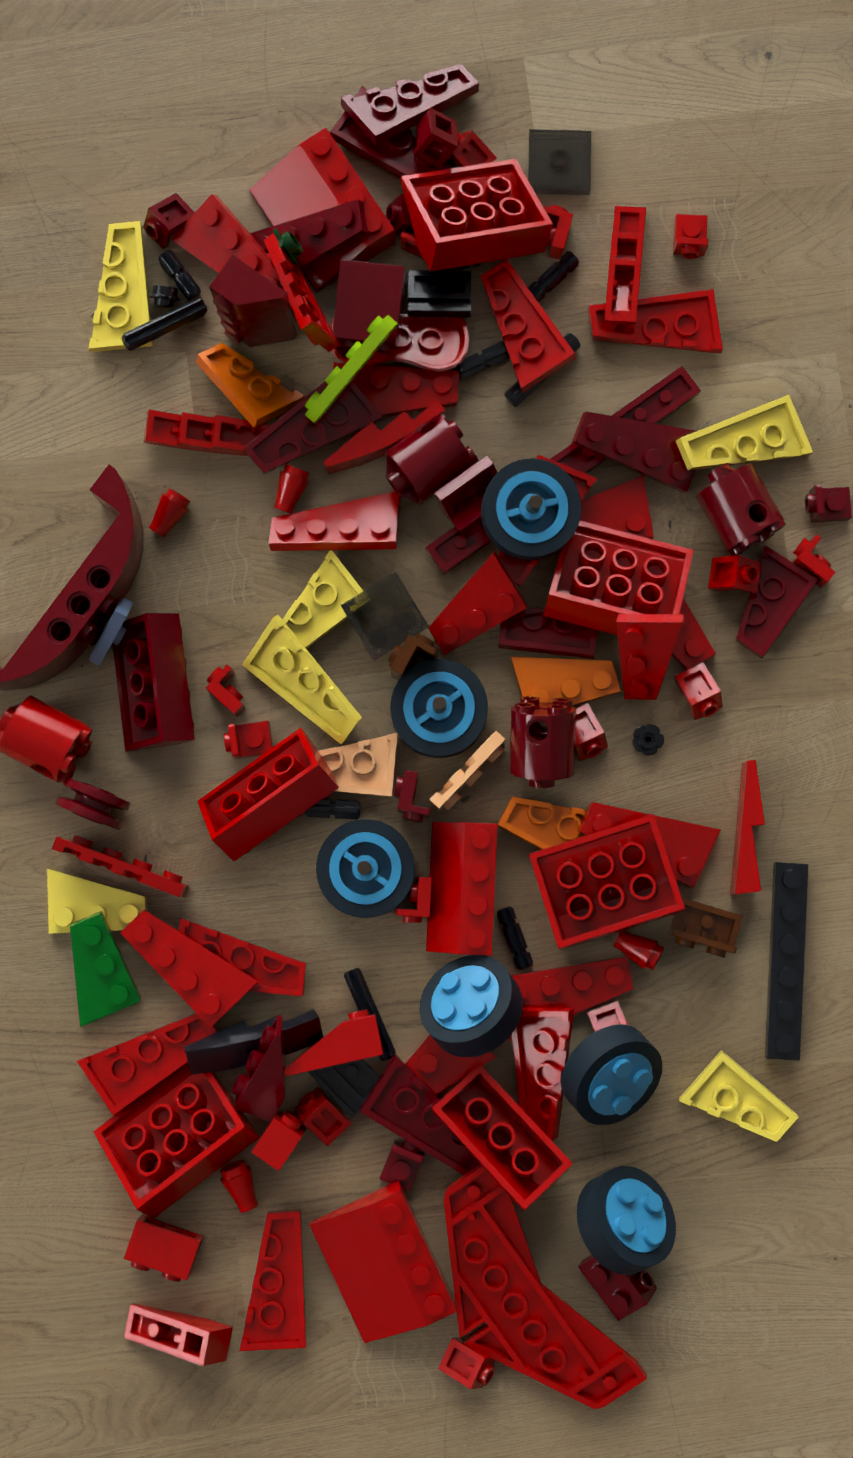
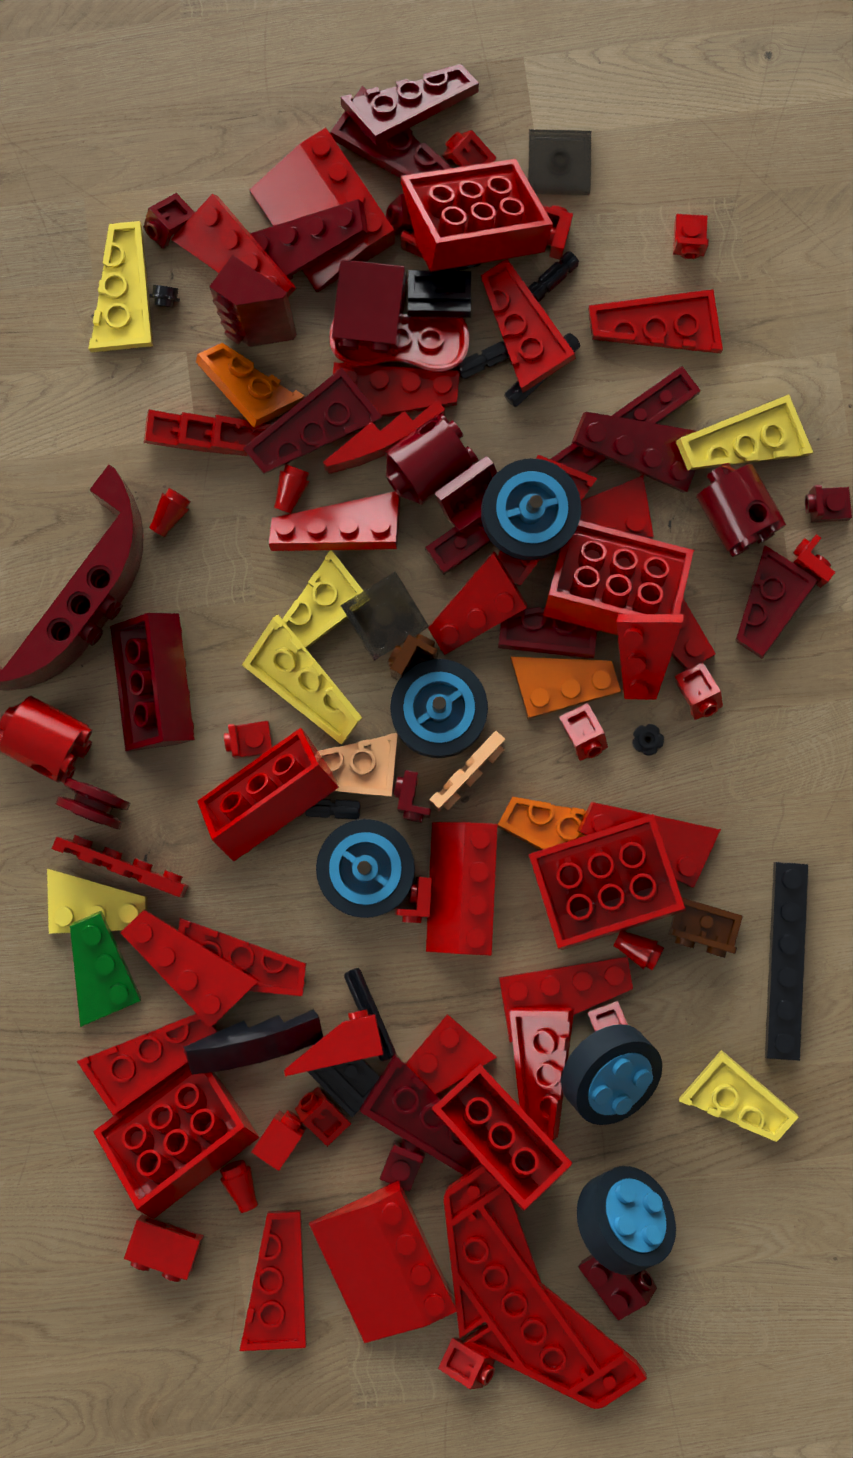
sand blue plate [89,597,133,666] -> none
black axle [121,298,208,351] -> none
red slope [124,1304,233,1366] -> none
black piece [158,250,201,301] -> none
red bracket [206,664,245,717] -> none
dark red slope [232,1015,286,1122] -> none
red wing [264,233,339,352] -> none
dark green plate [273,228,303,265] -> none
lime plate [304,315,398,424] -> none
dark red brick [414,108,458,168] -> none
wheel [419,955,523,1057] -> none
black axle [497,906,533,970] -> none
dark red cylinder [510,696,576,788] -> none
red slope [604,206,646,324] -> none
red bracket [707,555,761,594] -> none
red slope [730,760,765,895] -> none

